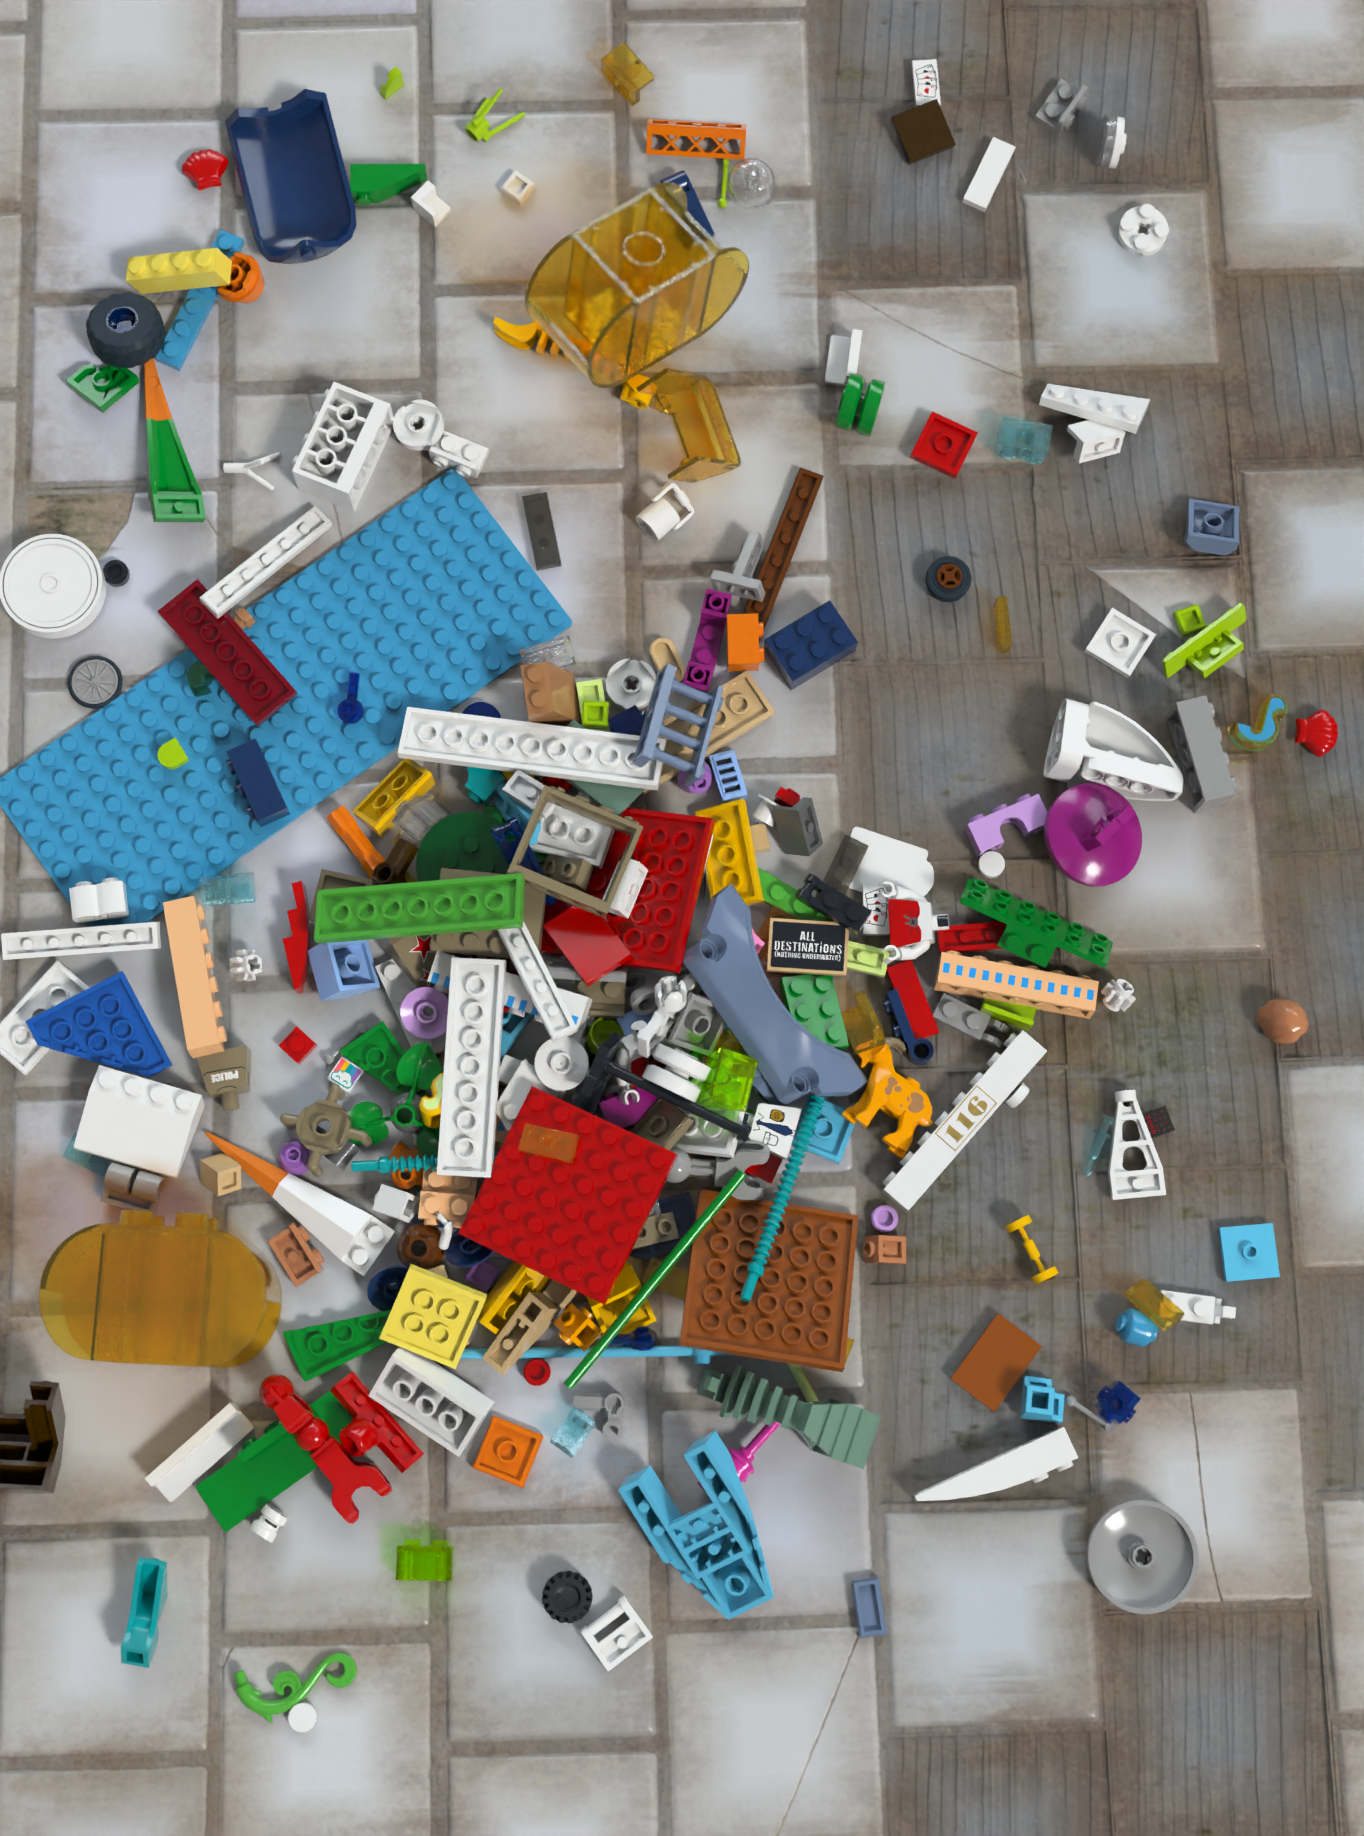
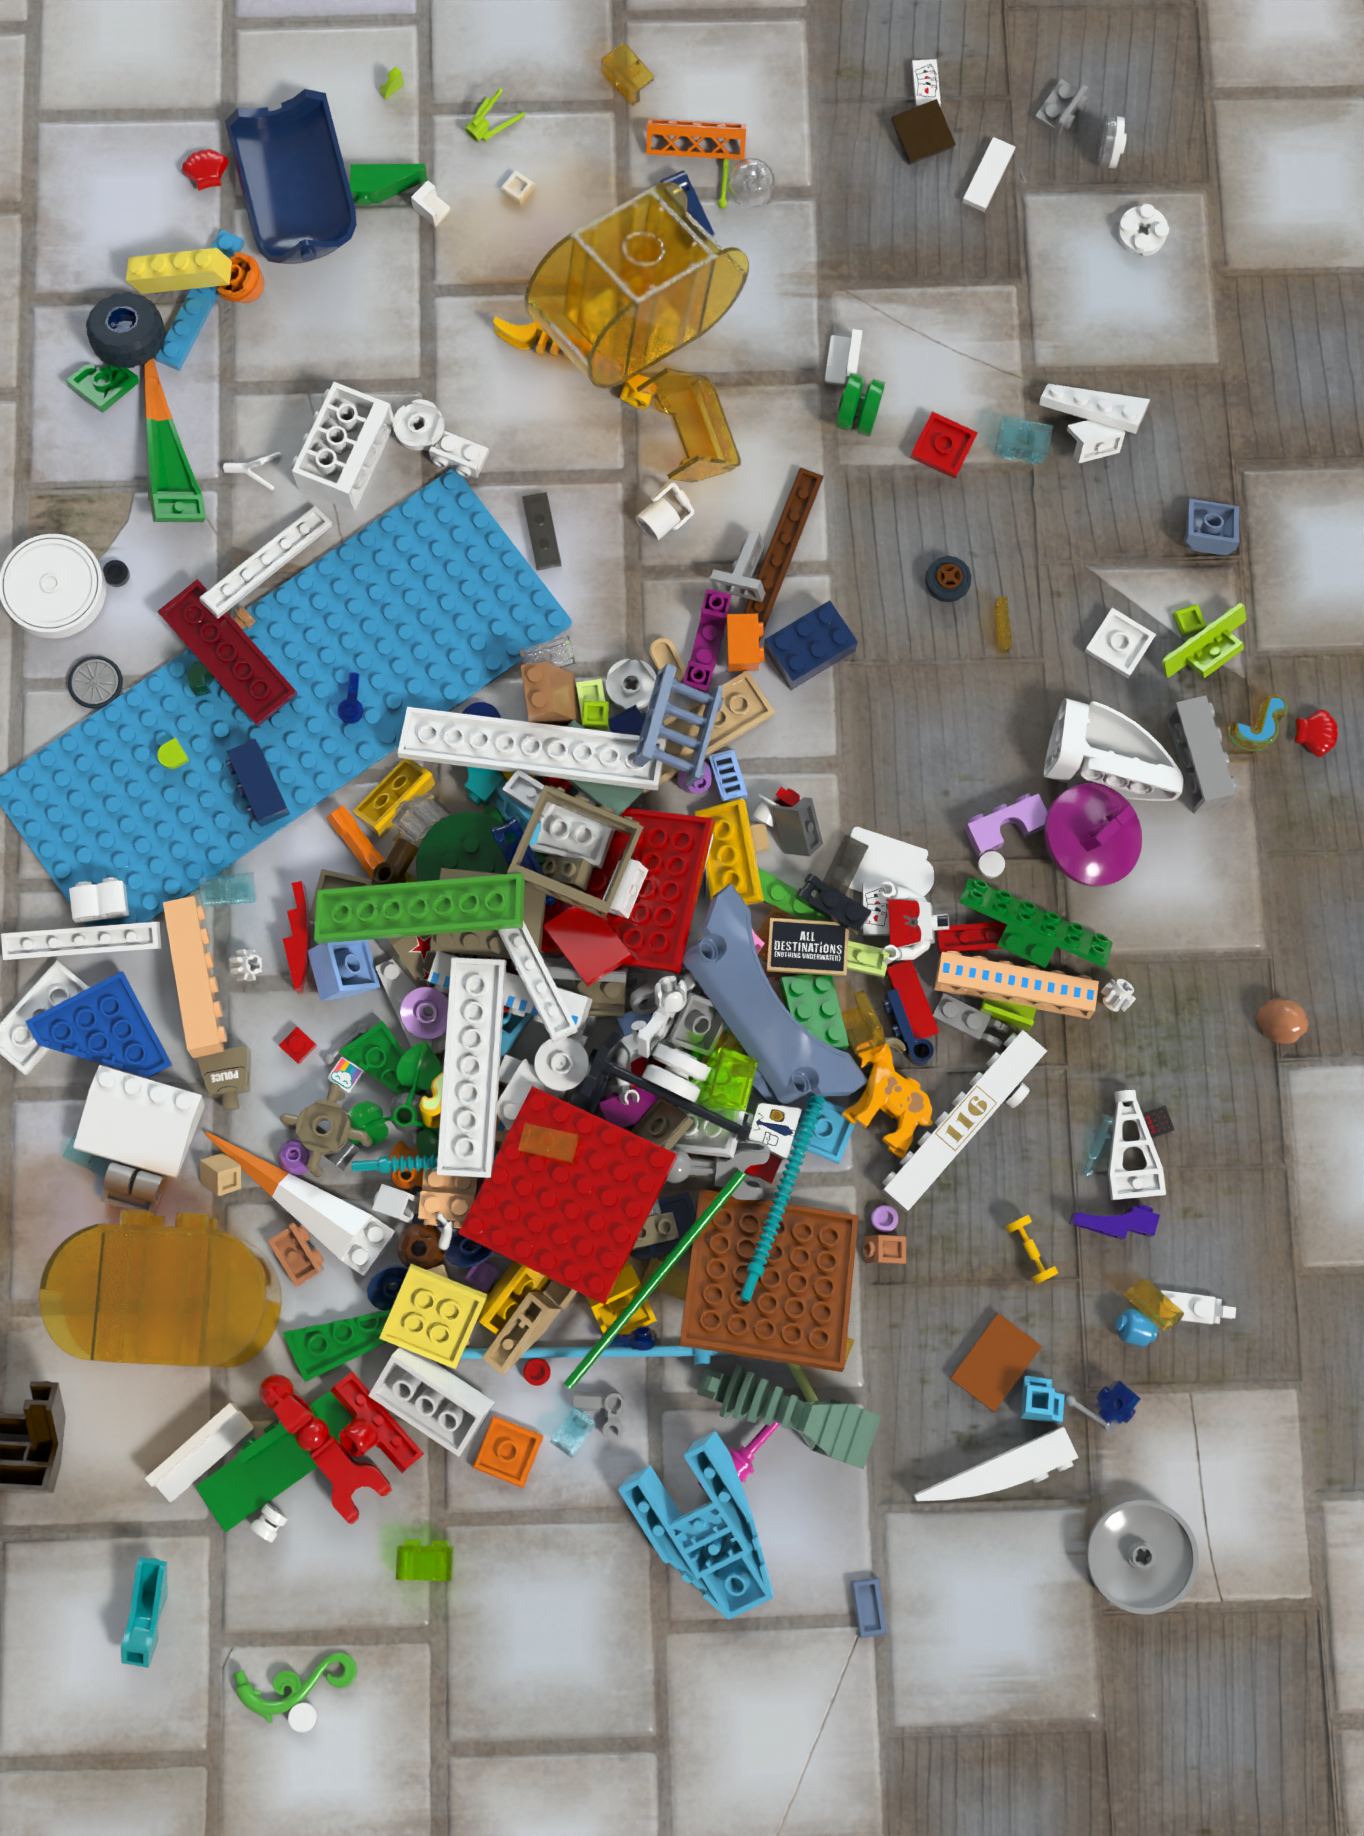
black tyre [542,1571,593,1624] -> none
light orange brick [553,1303,602,1352] -> none
white plate [579,1595,653,1672] -> none
lime hair [586,1017,625,1057] -> none
medium azure plate [1218,1223,1280,1282] -> none
none -> dark purple slope [1069,1204,1160,1240]

